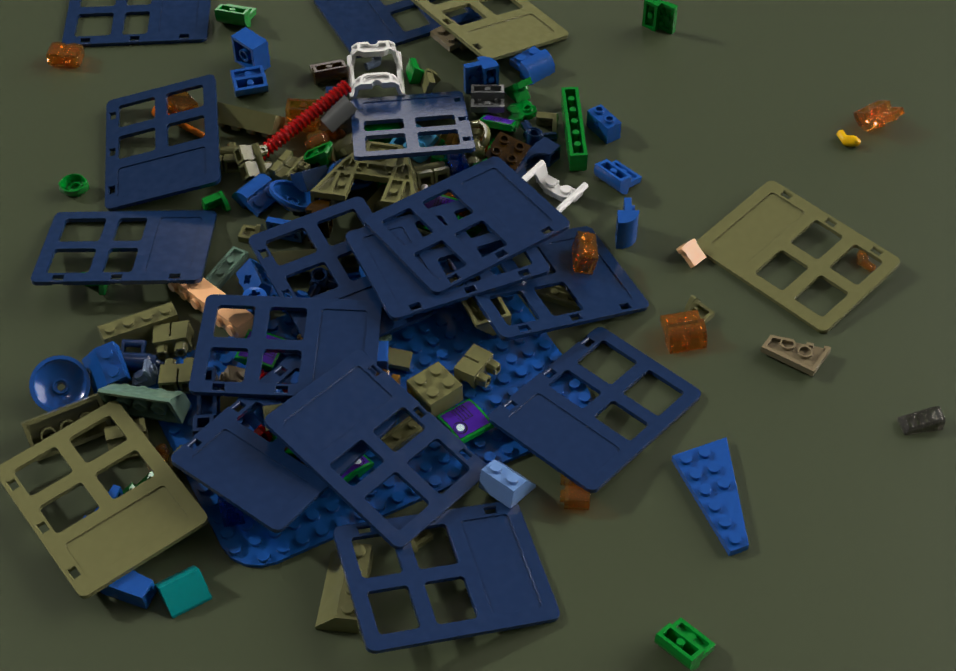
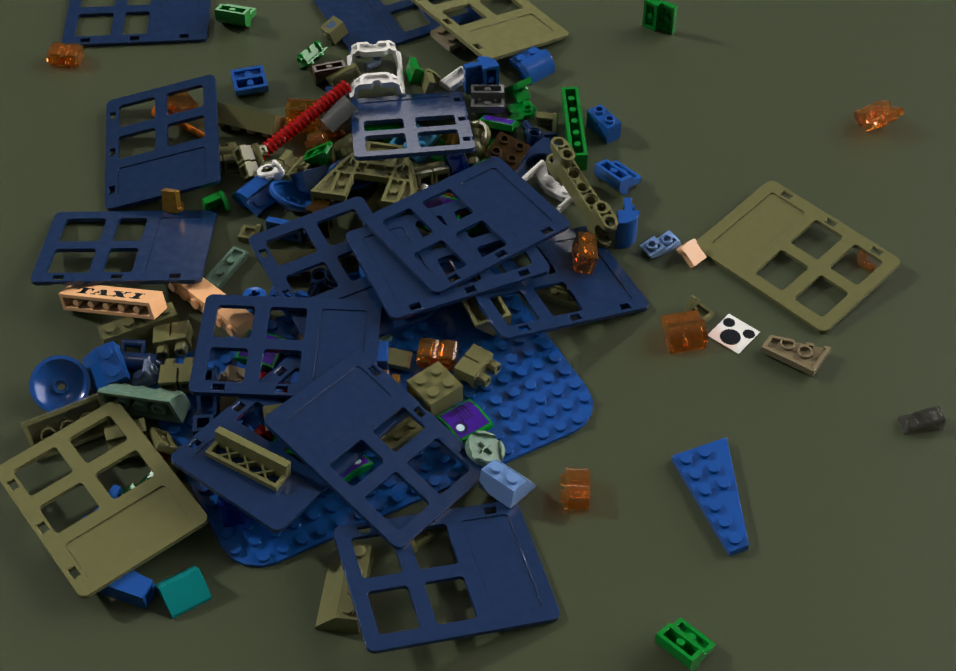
green hat [58,174,90,197] -> none
blue brick [231,27,271,70] -> none
blue brick [236,258,272,296] -> none
dark blue door [489,327,701,493] -> none
yellow arm [836,130,861,147] -> none
none -> light nougat brick [59,285,167,320]
none -> olive tile [148,427,178,454]
none -> pearl gold tile [161,188,184,213]
none -> olive fence [205,426,291,492]
none -> white piece [257,160,285,180]
none -> green hinge [296,41,328,69]
none -> olive brick [320,15,349,45]
none -> olive tile [326,63,362,87]
none -> clear orange brick [416,338,459,370]
none -> white tile [439,66,464,92]
none -> sand green tile [465,431,505,467]
none -> olive piece [545,137,618,248]
none -> light blue slope [640,230,681,258]
none -> white sticker [707,314,760,354]

